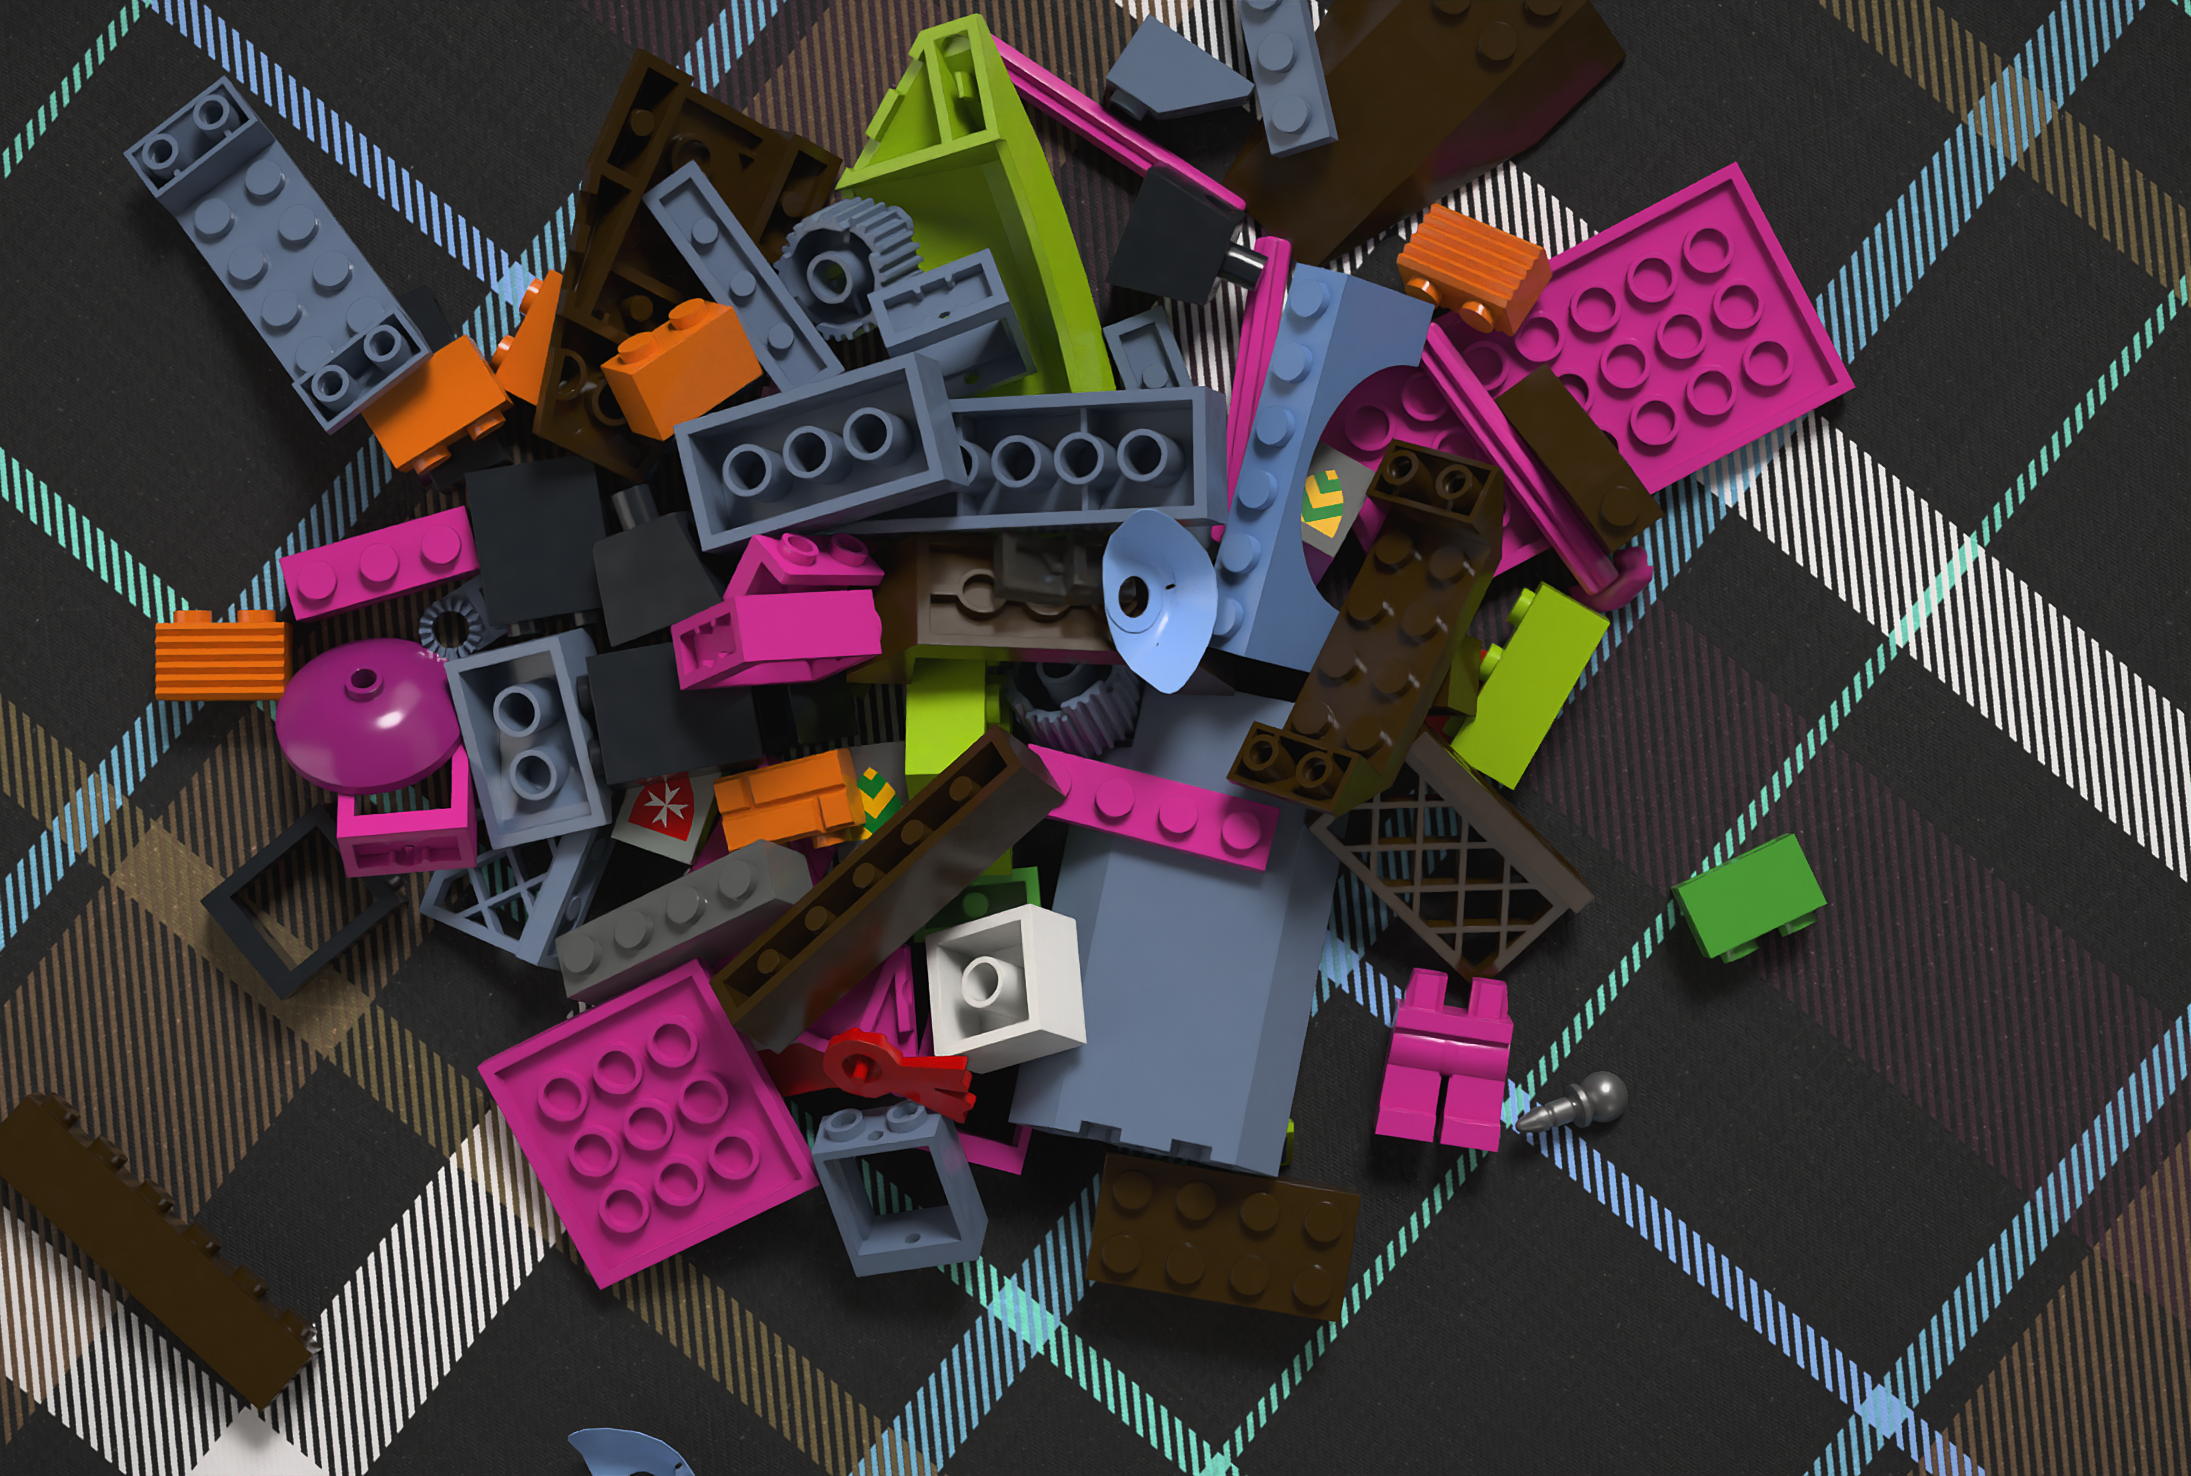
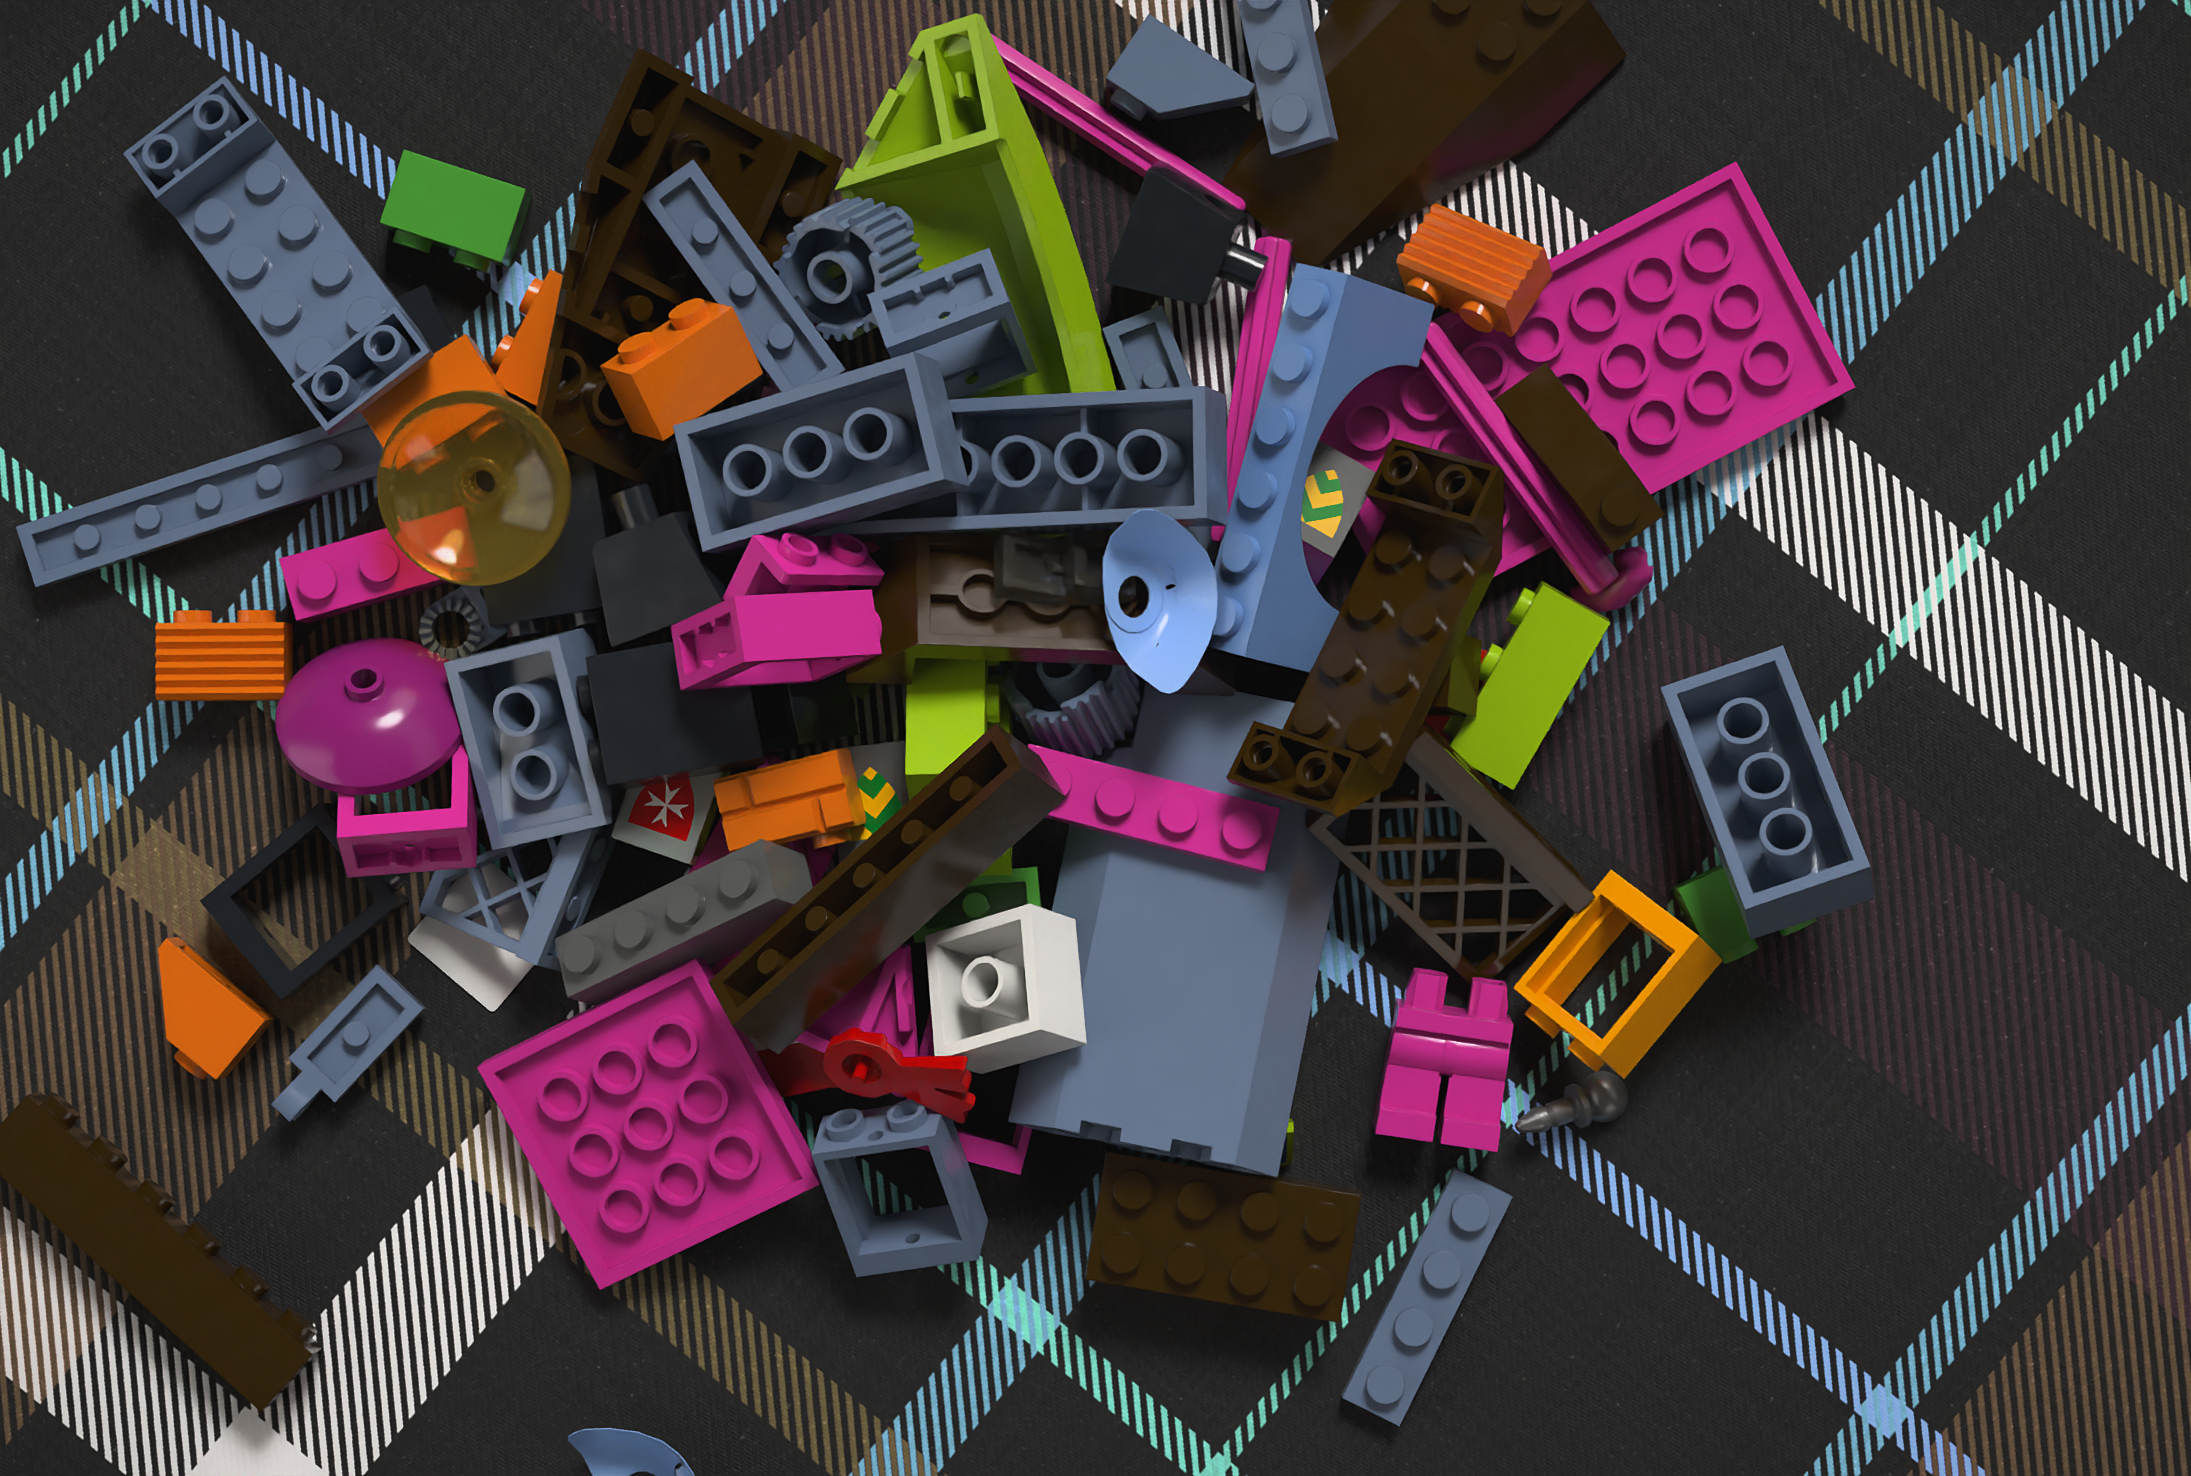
none -> sand blue plate [16,413,399,588]
none -> orange slope [158,937,276,1080]
none -> sand blue plate [271,965,426,1122]
none -> clear yellow dish [377,389,572,586]
none -> bright green brick [380,150,533,274]
none -> white sticker [408,854,534,1012]
none -> sand blue plate [1341,1167,1513,1426]
none -> light orange window [1513,870,1723,1079]
none -> sand blue brick [1661,645,1875,940]

